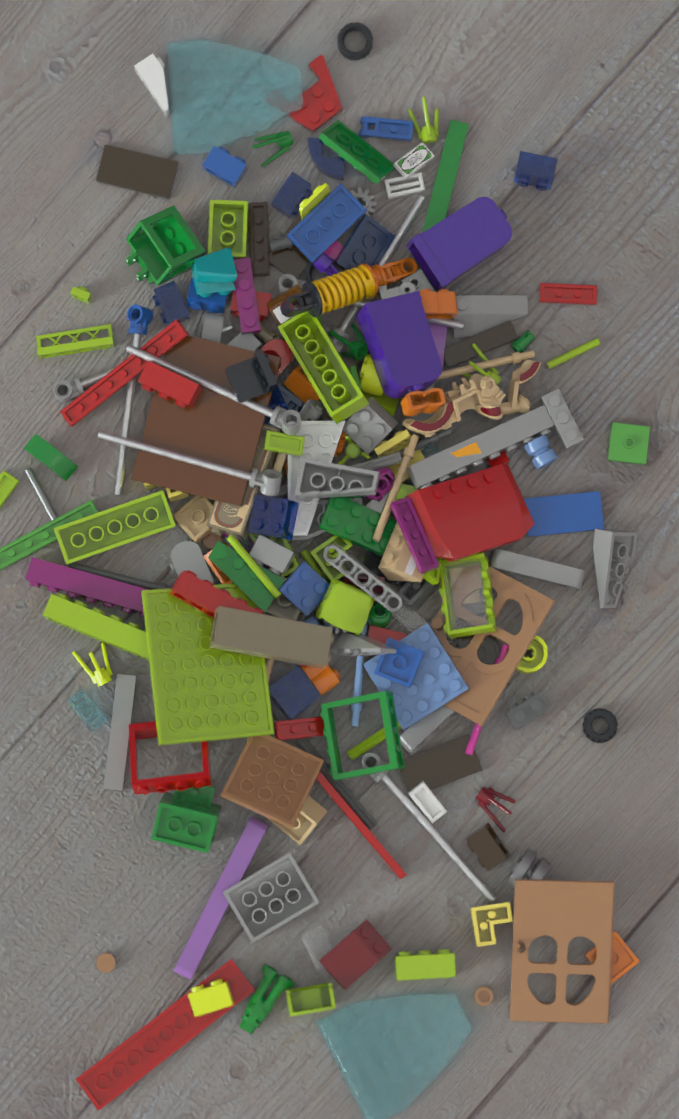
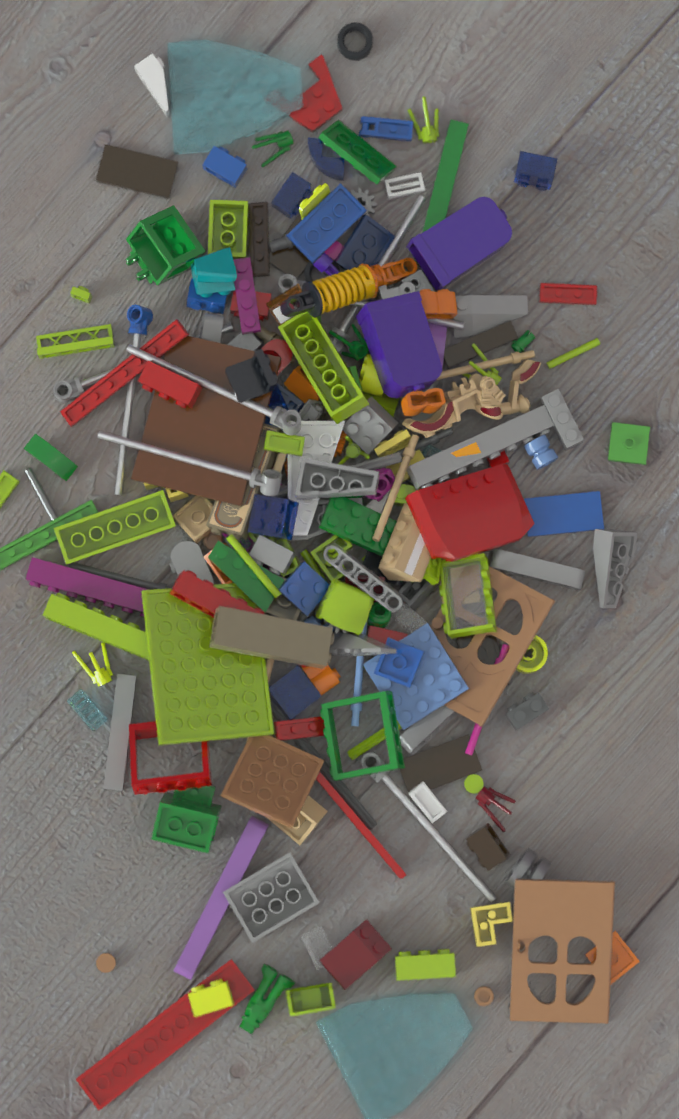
clear blue brick [152,281,190,325] -> none
magenta plate [390,497,440,574] -> none
white tile [394,142,435,179] -> none
black tyre [582,708,618,743] -> none
none -> lime tile [464,774,484,794]

